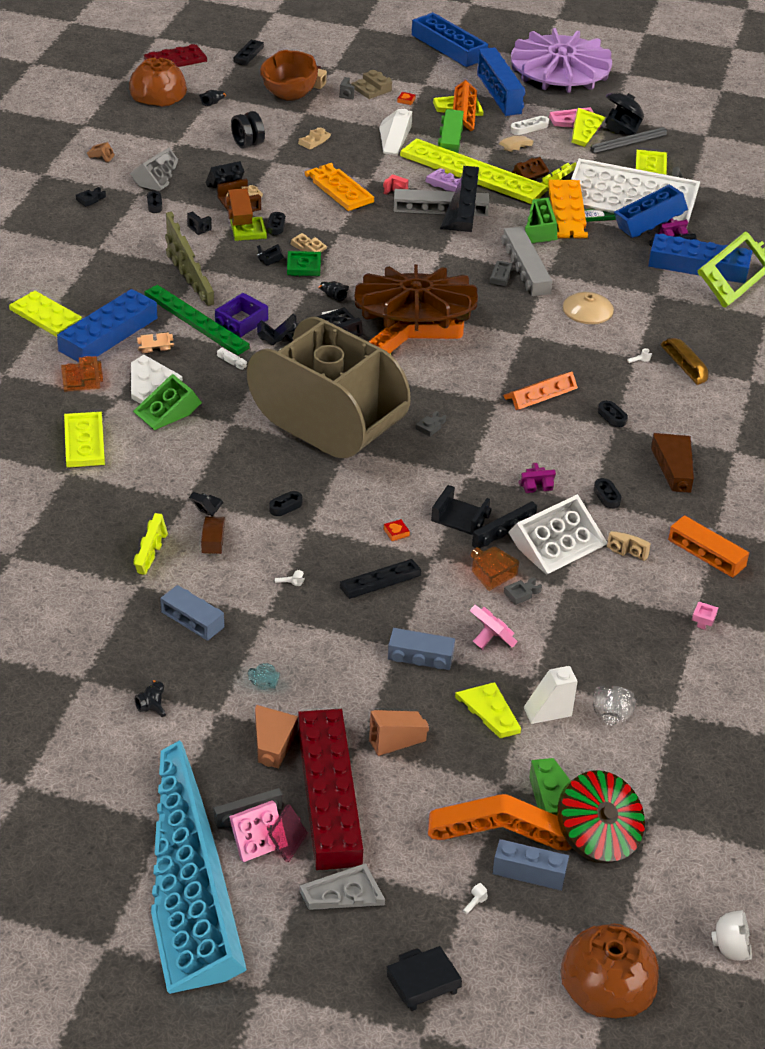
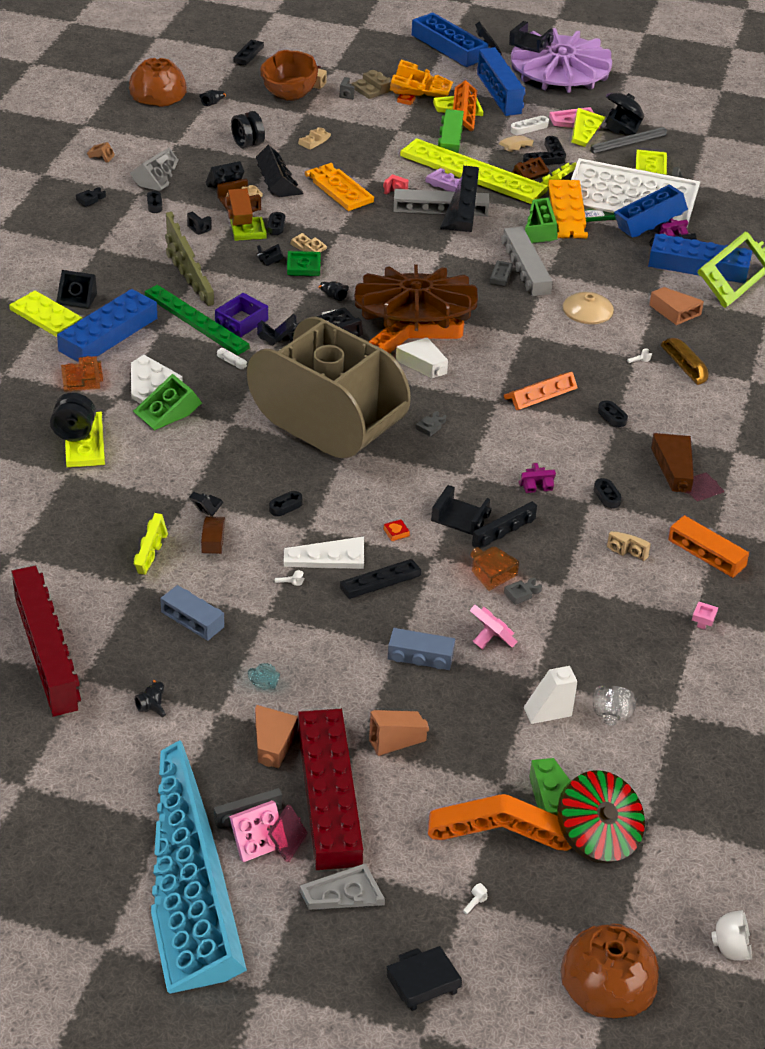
light nougat hinge [137,332,174,353] -> none
dark red plate [144,44,207,67] -> none
white wedge [379,109,412,156] -> none
neon yellow wing [455,682,521,738] -> none
sand blue brick [493,839,569,891] -> none
white slope [508,494,607,575] -> none
none -> dark red brick [11,565,81,717]
none -> black wheel [50,393,96,441]
none -> black slope [56,270,97,308]
none -> black wedge [256,145,303,197]
none -> white wing [284,537,364,569]
none -> light orange wedge [390,60,453,97]
none -> white slope [396,337,448,378]
none -> black plate [475,21,502,55]
none -> black panel [509,21,554,53]
none -> black beam [523,136,566,165]
none -> nougat slope [649,287,704,325]
none -> clear pink piece [686,472,724,502]

